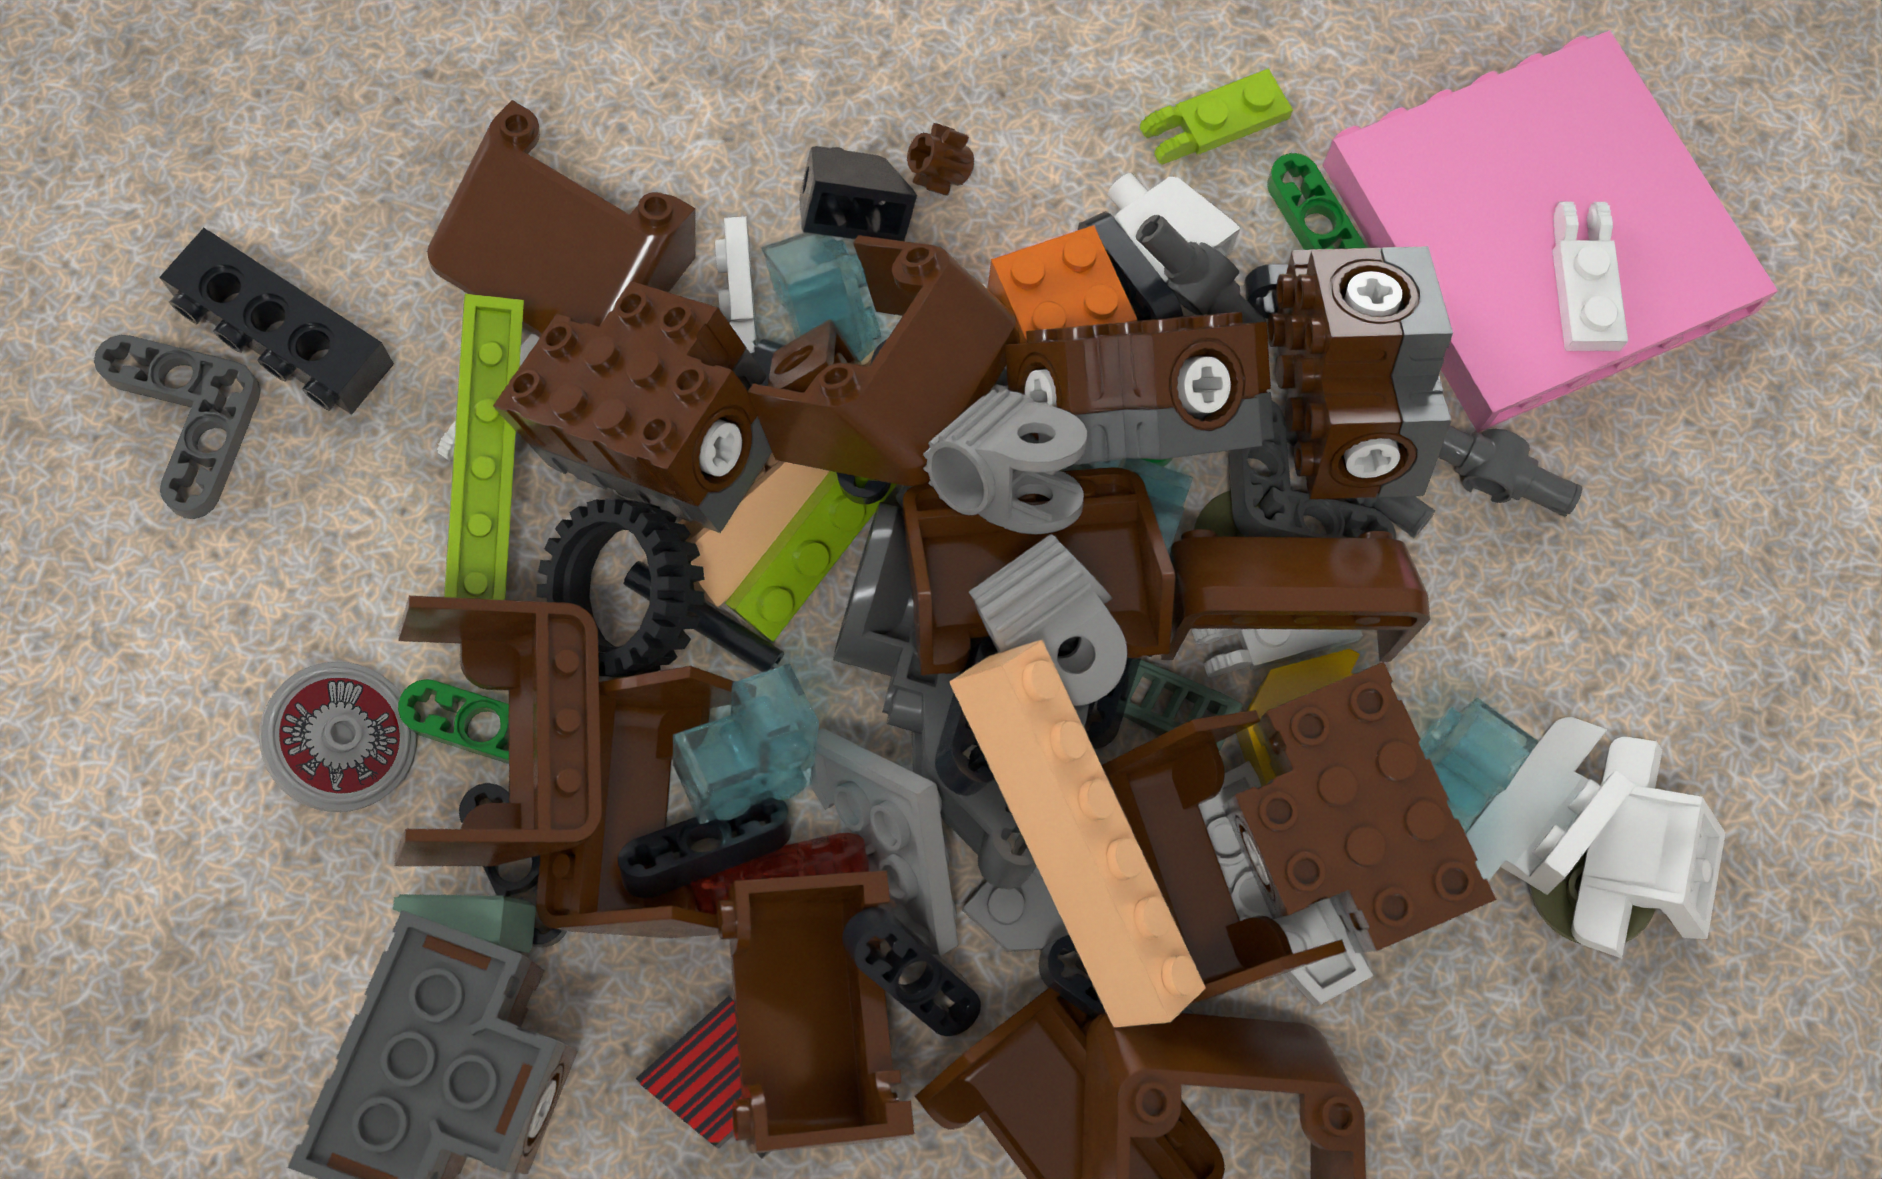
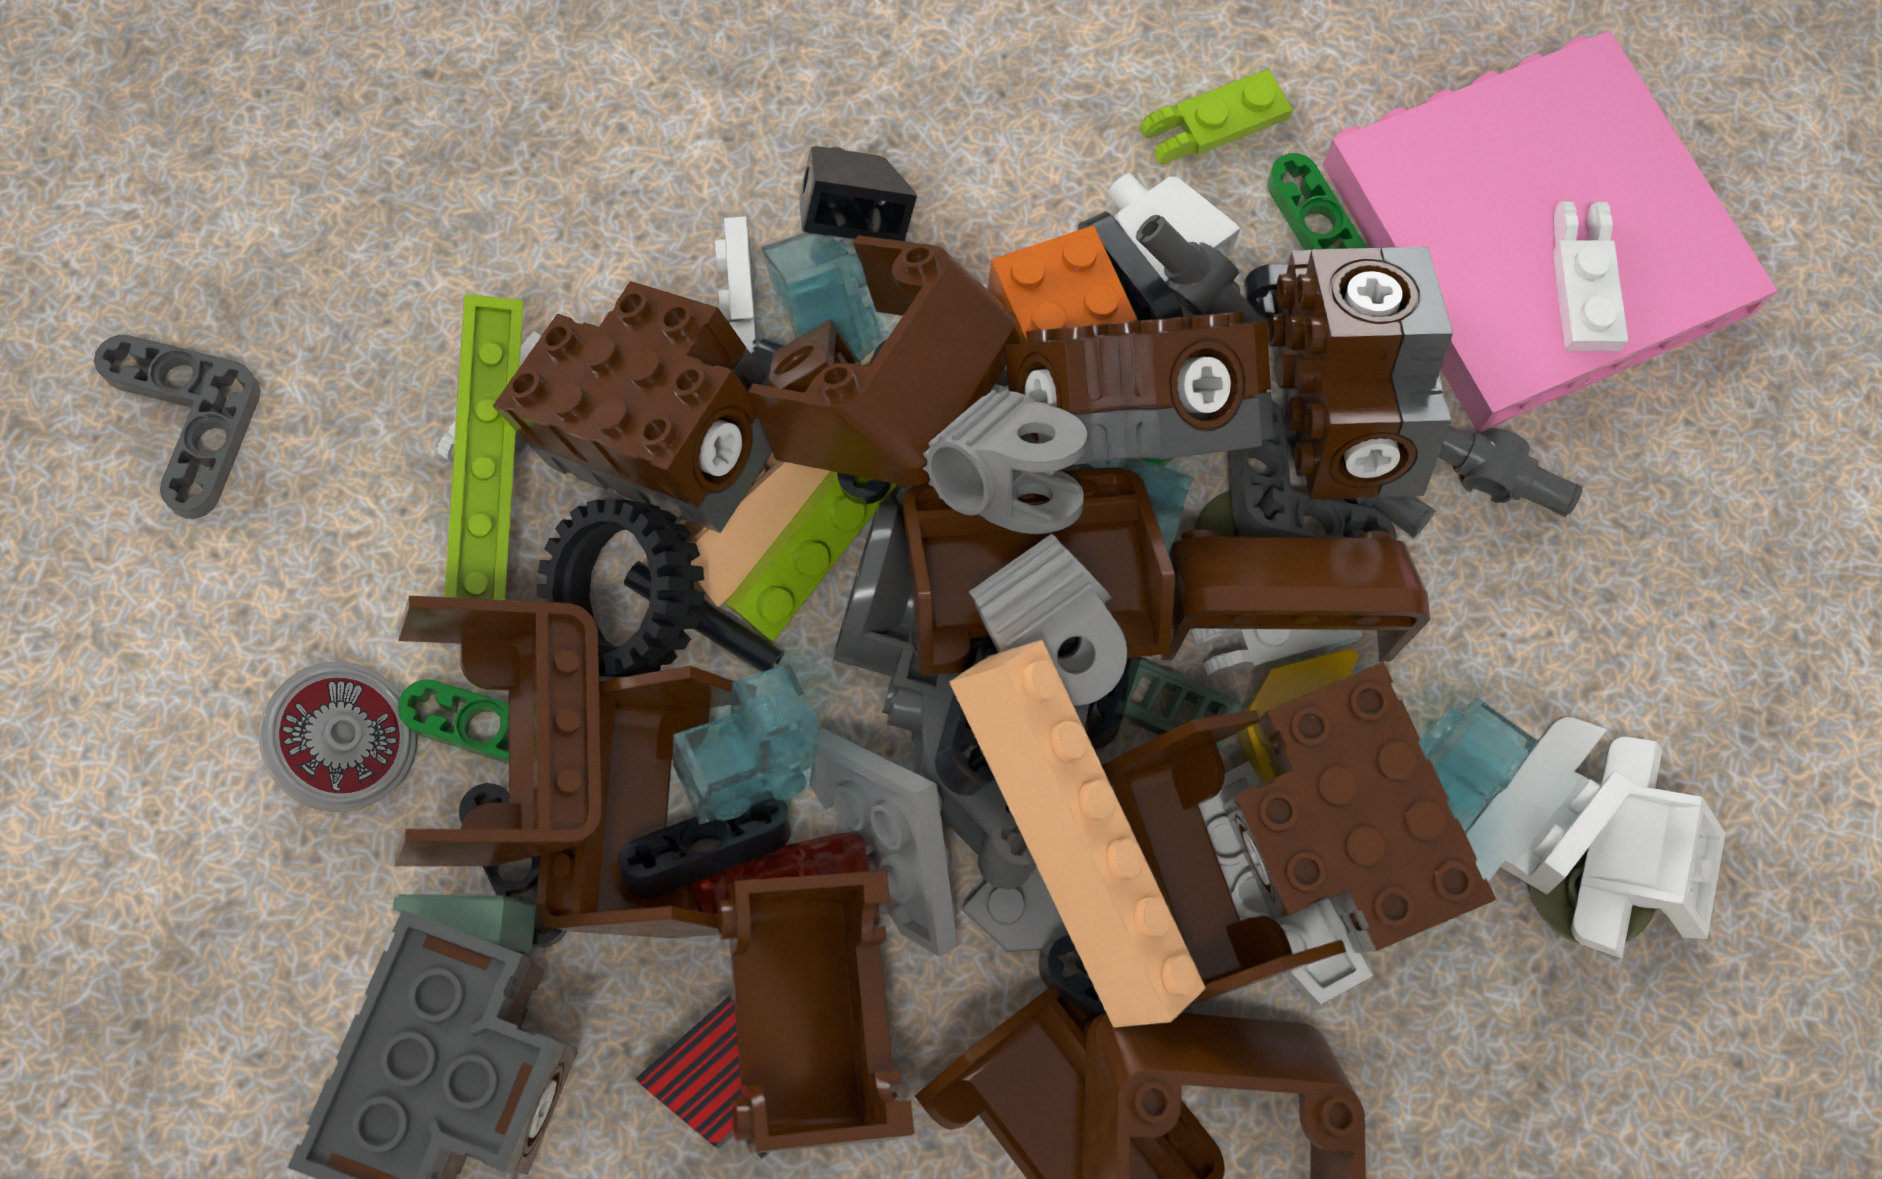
black brick [159,228,394,415] -> none
reddish brown windscreen [427,100,696,337] -> none
black beam [842,907,981,1036] -> none
reddish brown gear [907,123,974,196] -> none

